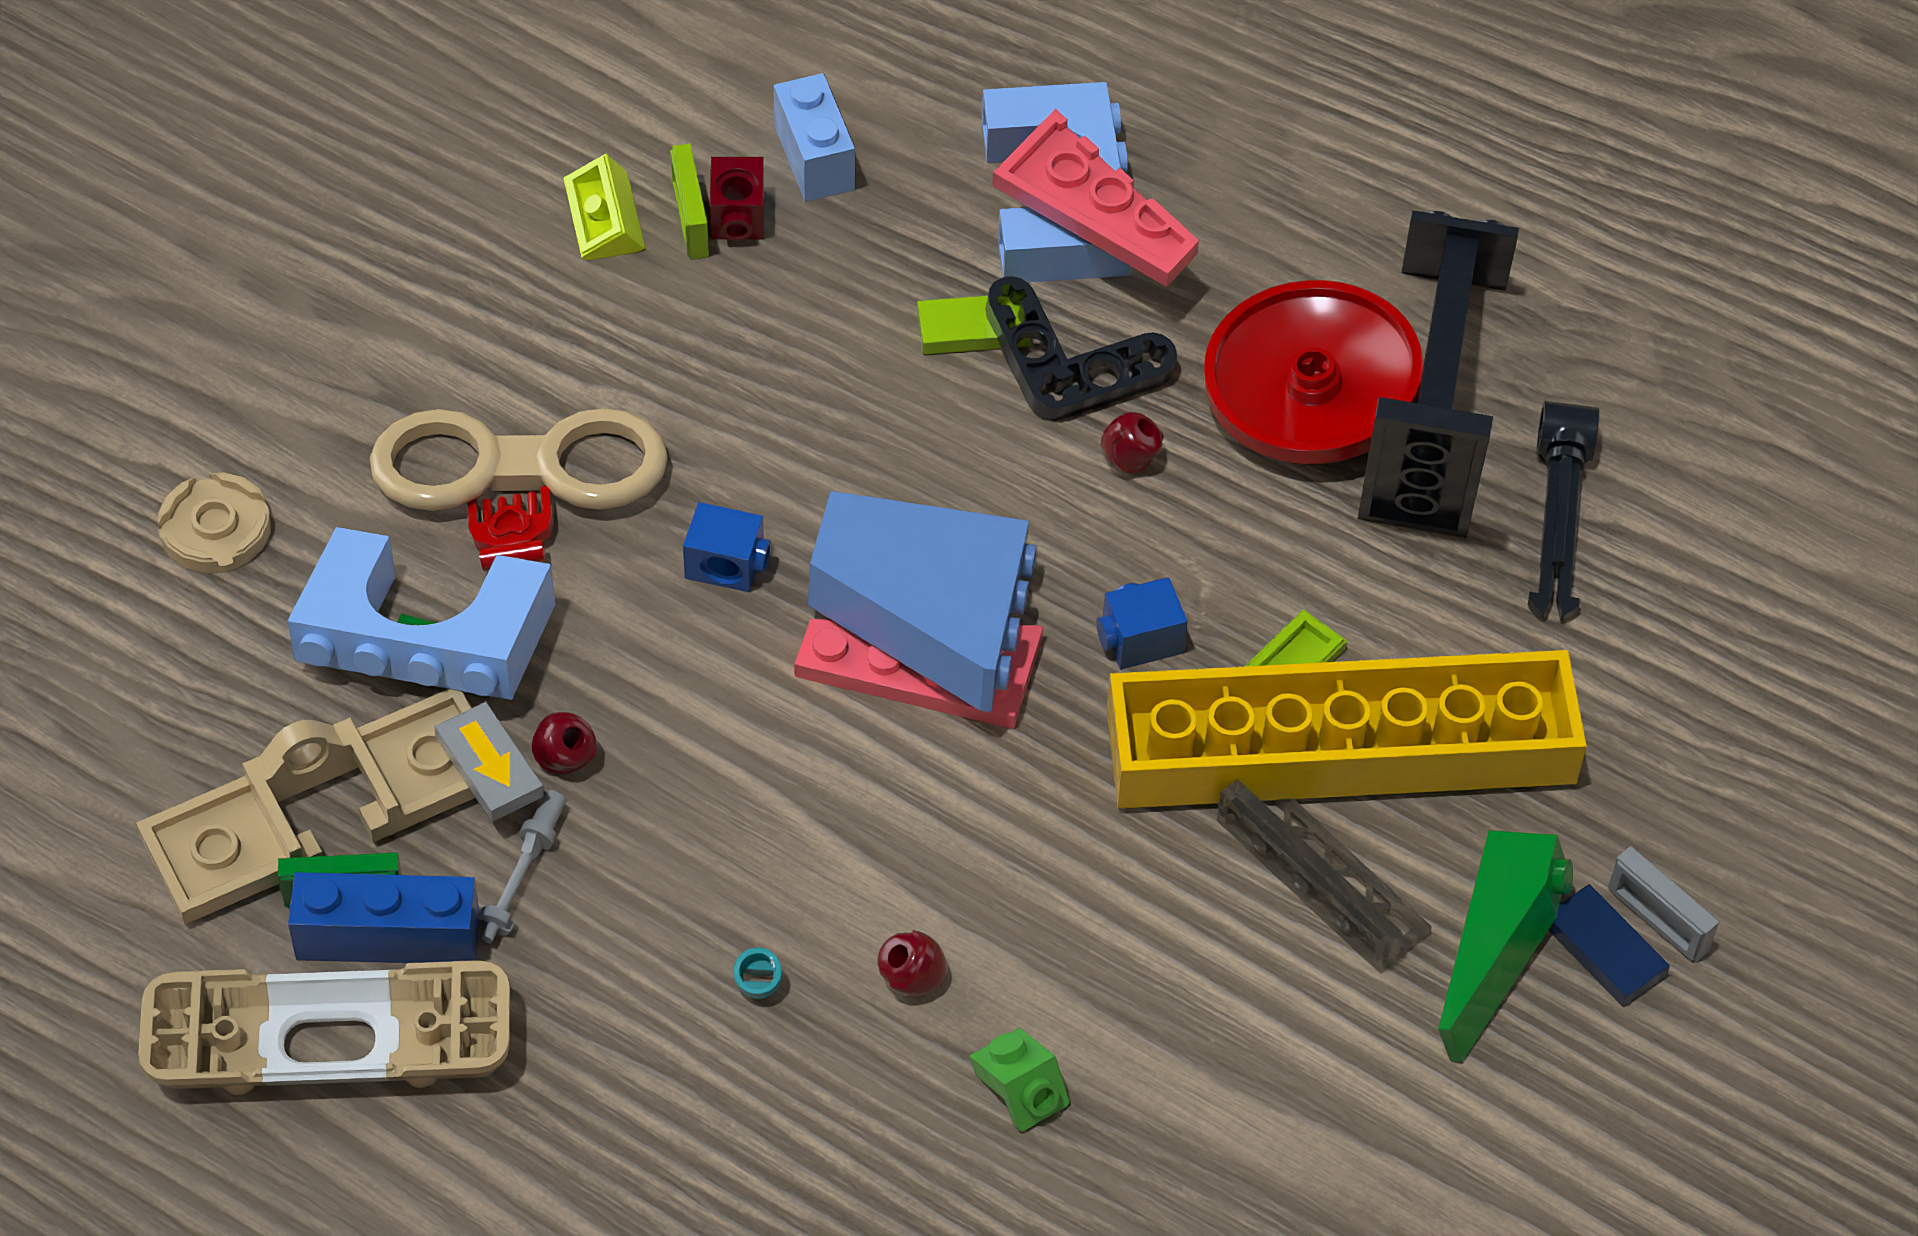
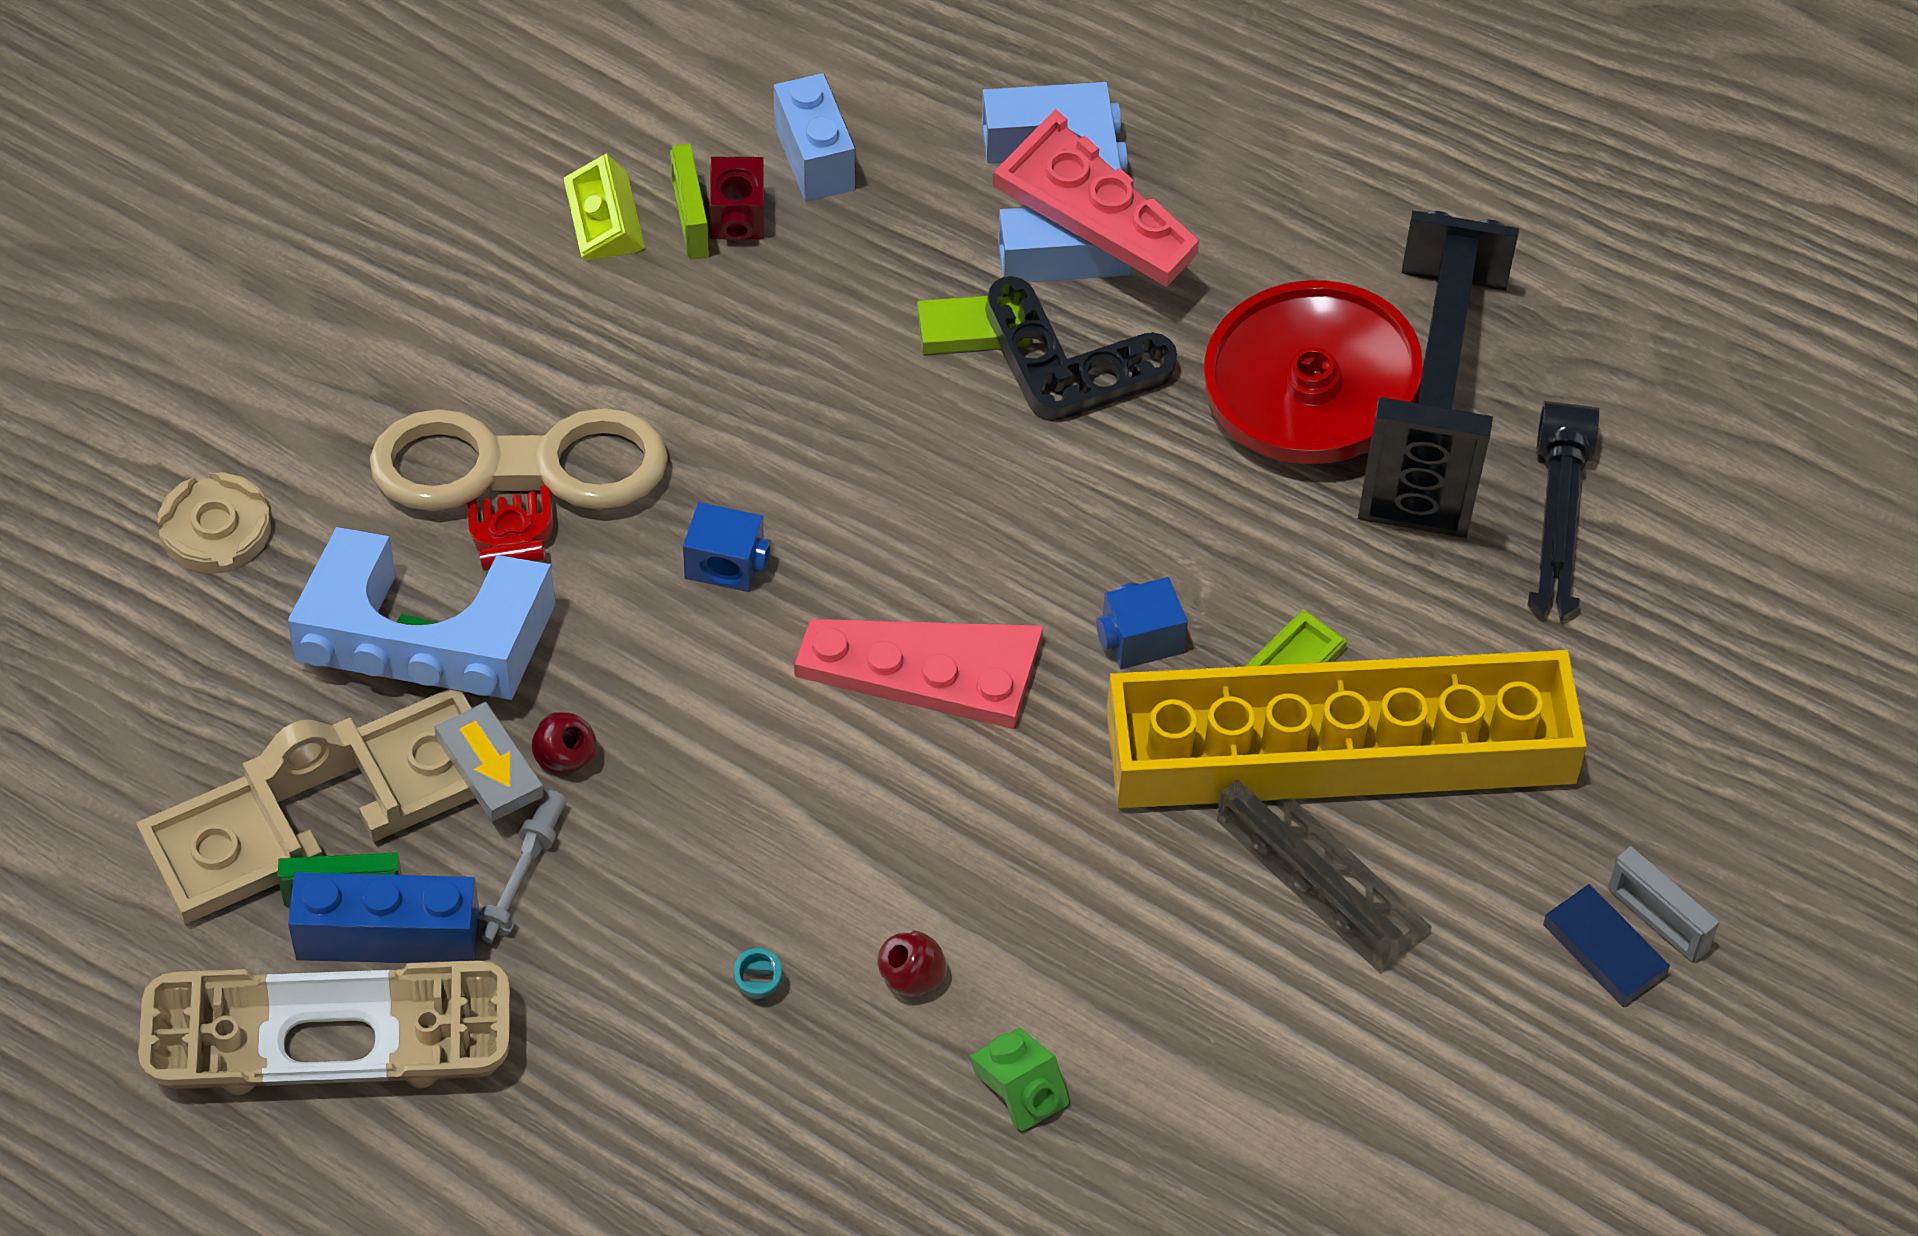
medium blue slope [808,491,1037,712] -> none
dark red piece [1101,412,1164,474] -> none
green slope [1438,830,1573,1062] -> none

